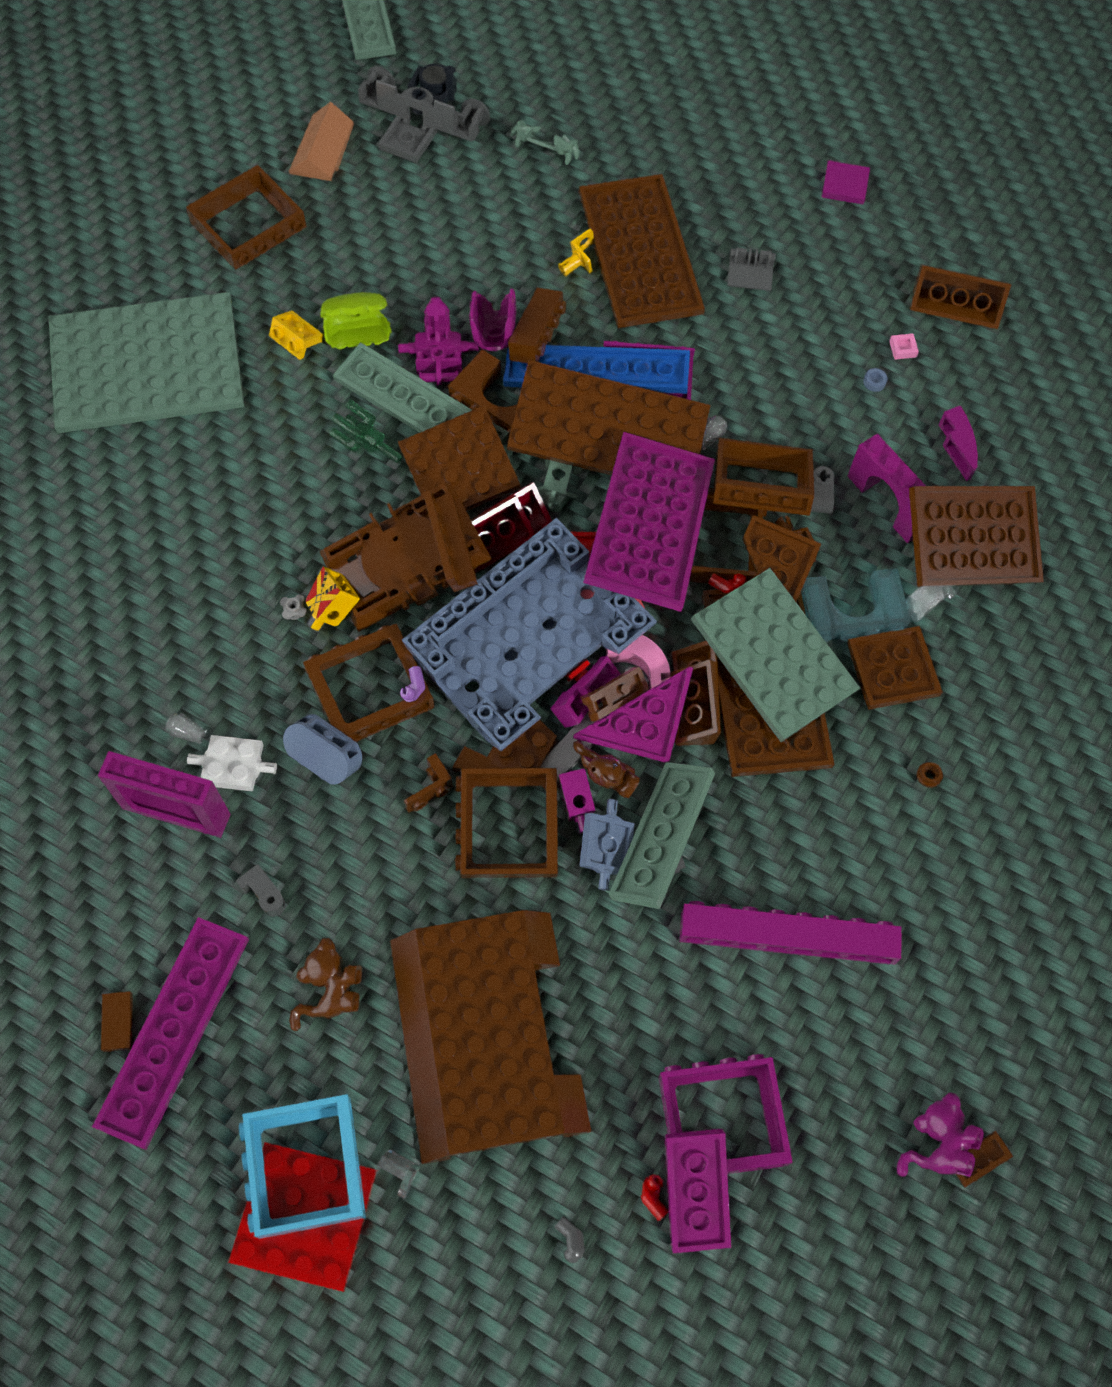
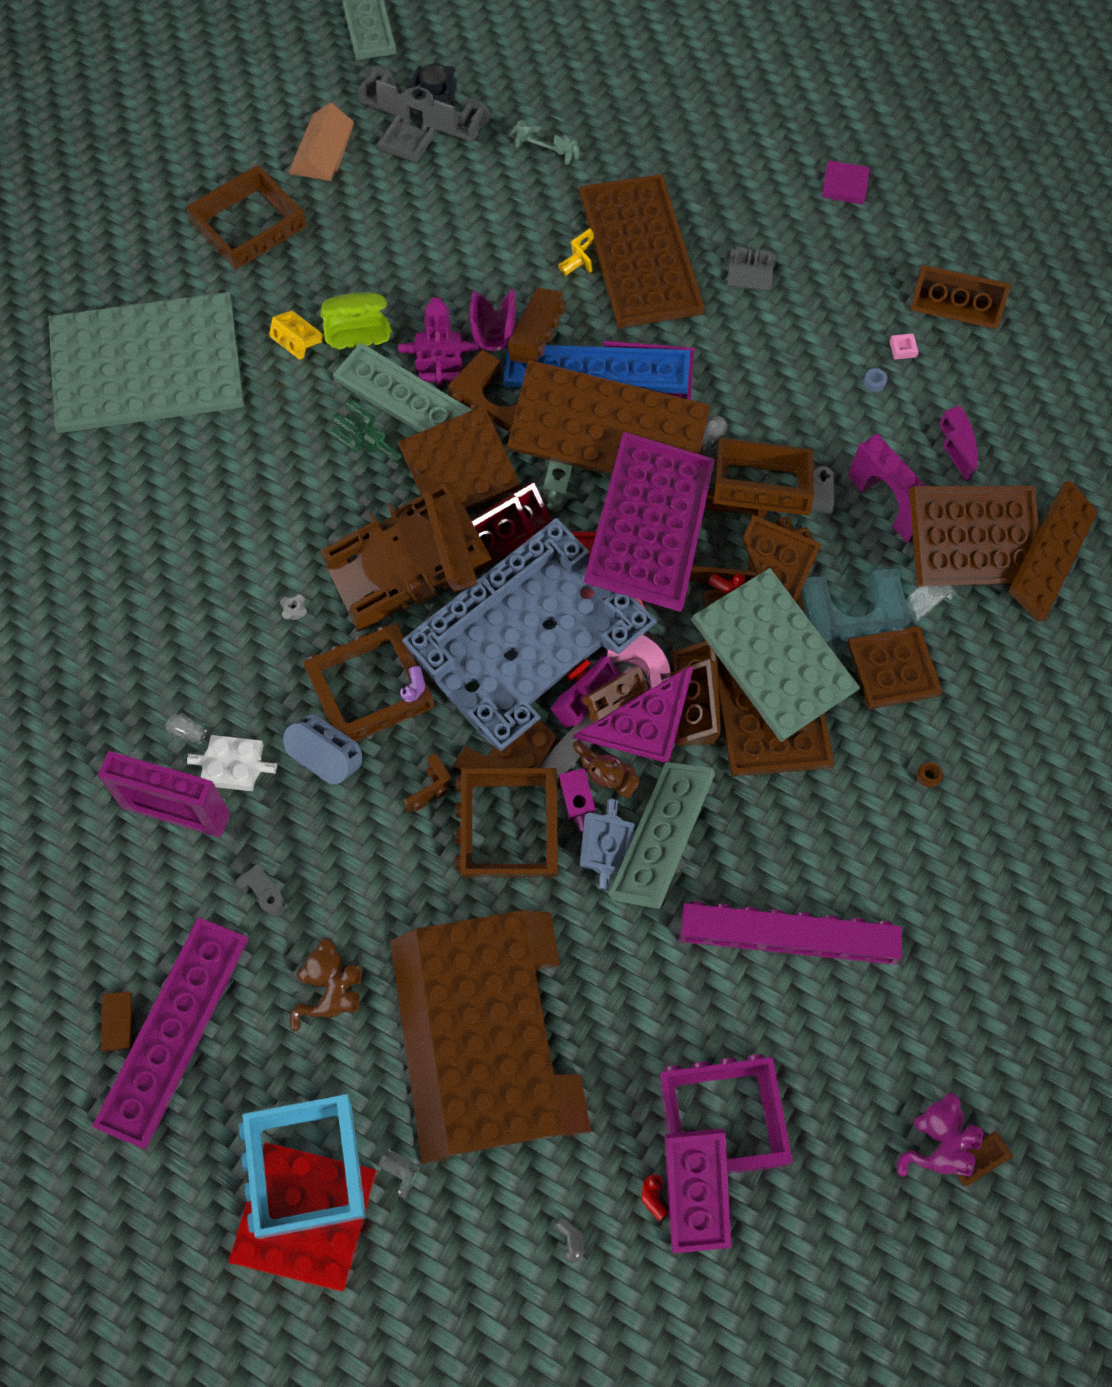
yellow torso [306,566,360,631] -> none
none -> reddish brown plate [1009,480,1098,622]

